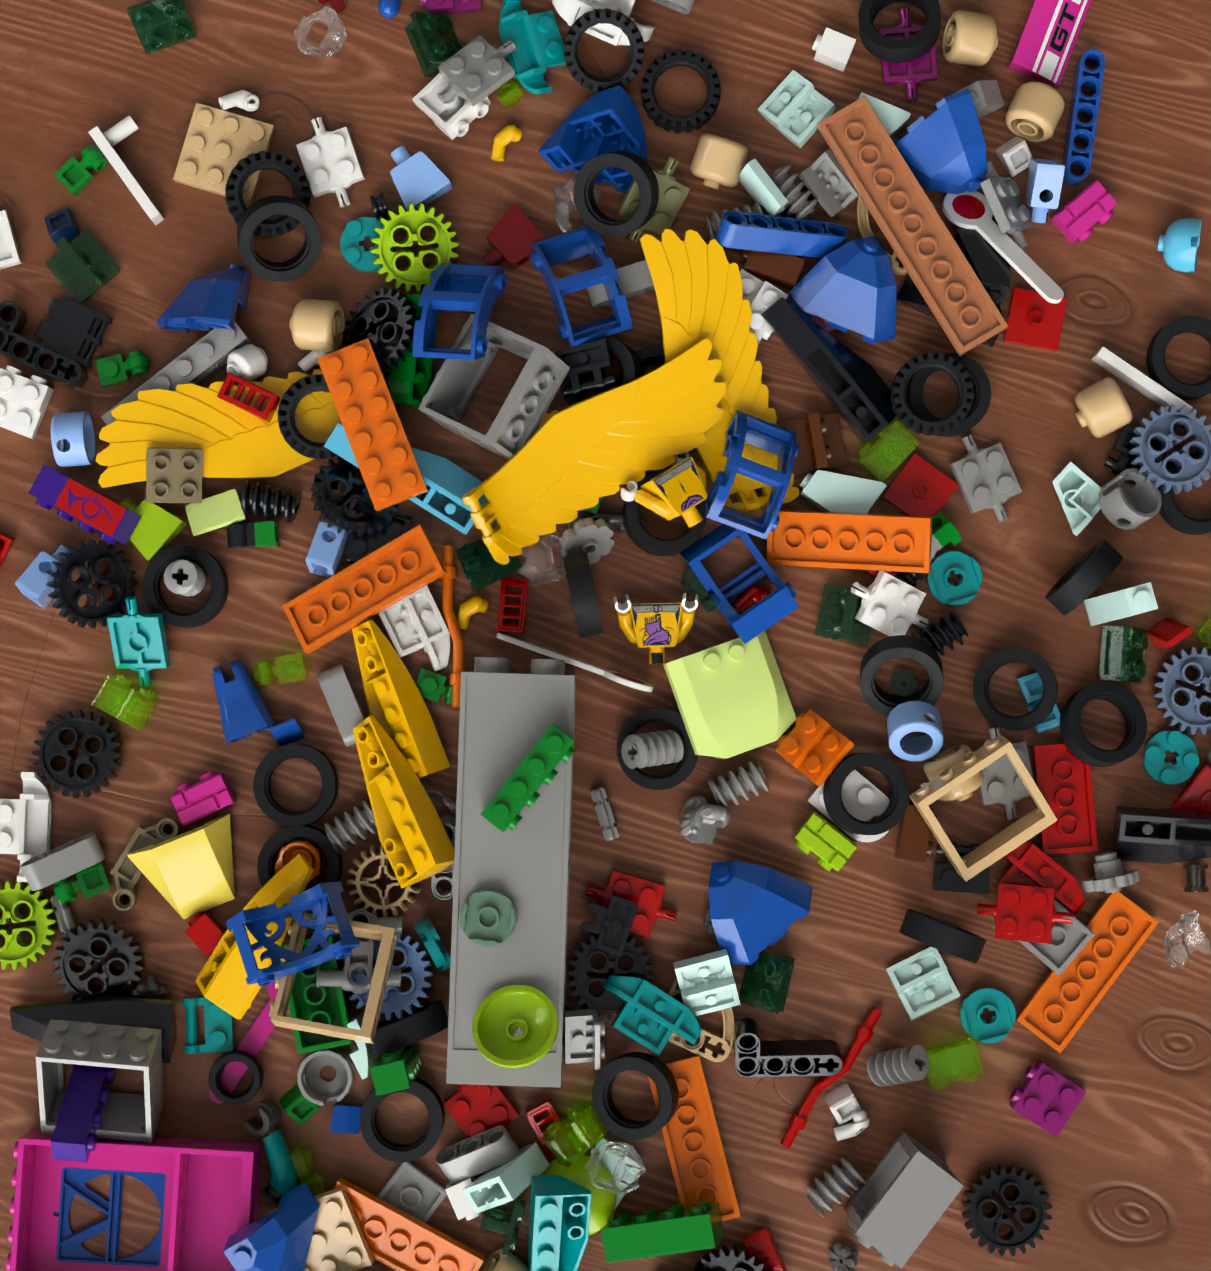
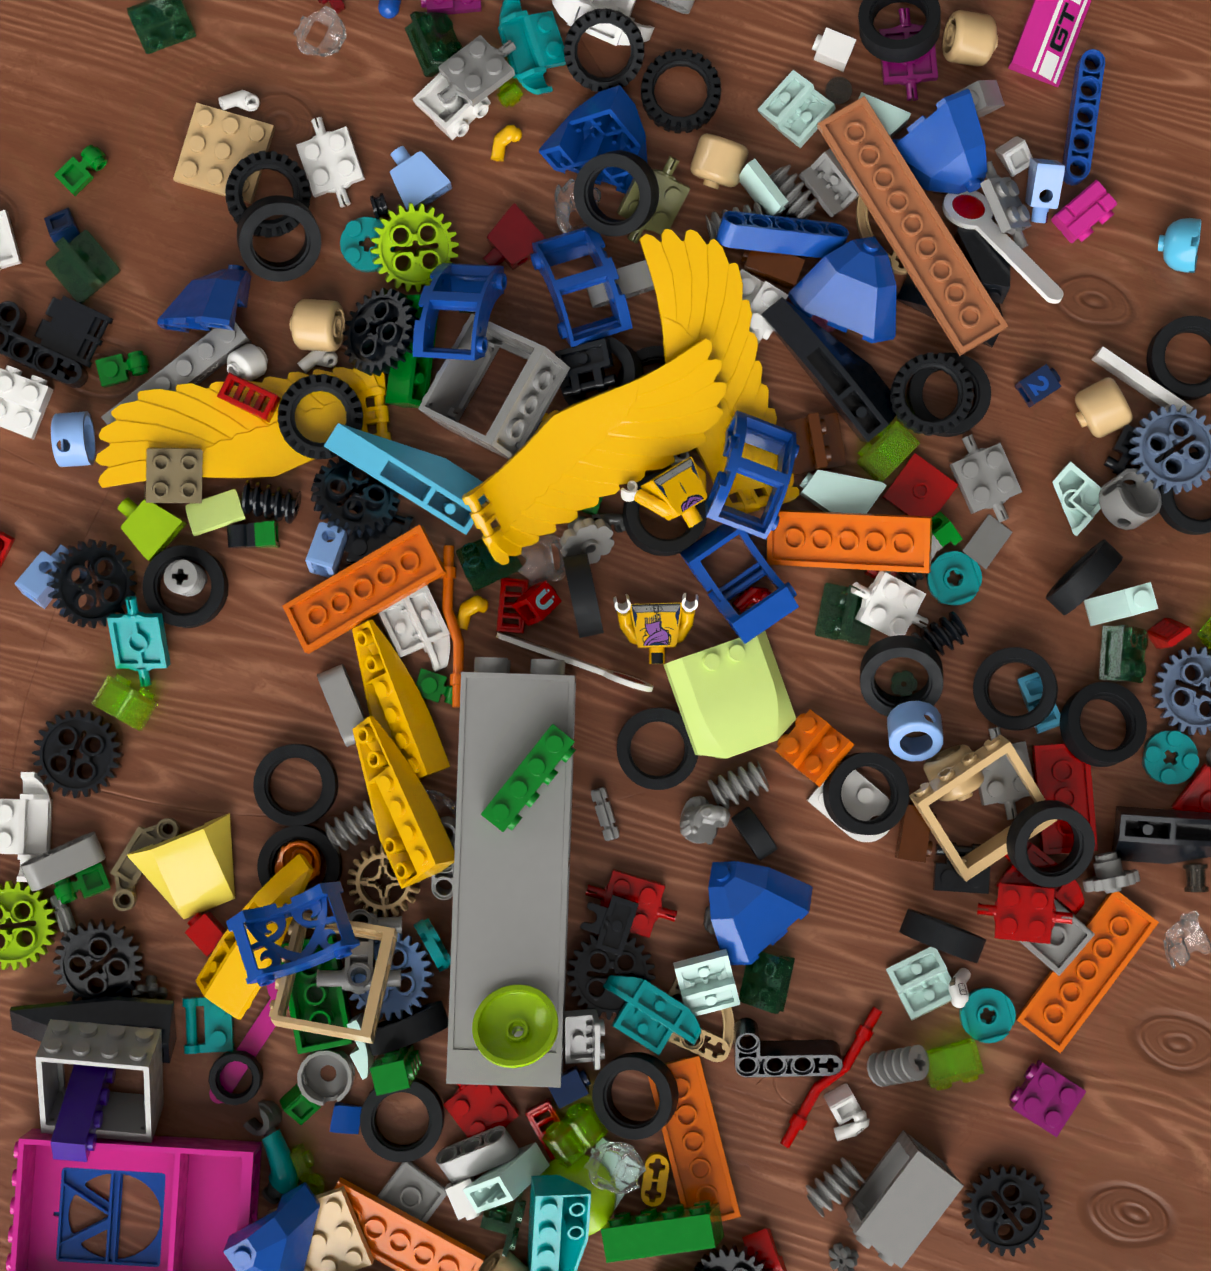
brick [29,465,141,545] -> none
white piece [88,115,165,225] -> none
dark pink brick [170,770,237,826] -> none
blue piece [212,659,276,744] -> none
clear neon green plate [253,652,307,686] -> none
blue slope [270,718,305,746] -> none
orange plate [317,338,428,511] -> none
sand green tile [460,889,517,946] -> none
light grey piece [621,729,684,769] -> none
clear green plate [680,568,717,614] -> none
lime brick [793,811,858,872] -> none
red plate [1003,287,1067,352] -> none
tan head [1005,82,1065,142] -> none
none -> red brick [512,580,562,626]
none -> dark blue brick [548,1065,591,1109]
none -> yellow beam [641,1152,669,1207]
none -> black tyre [731,807,778,861]
none -> clear smoke plate [825,77,852,105]
none -> white arm [948,968,971,1008]
none -> light grey sticker [963,514,1013,569]
none -> black tyre [1006,800,1095,887]
none -> dark blue brick [1015,364,1062,408]

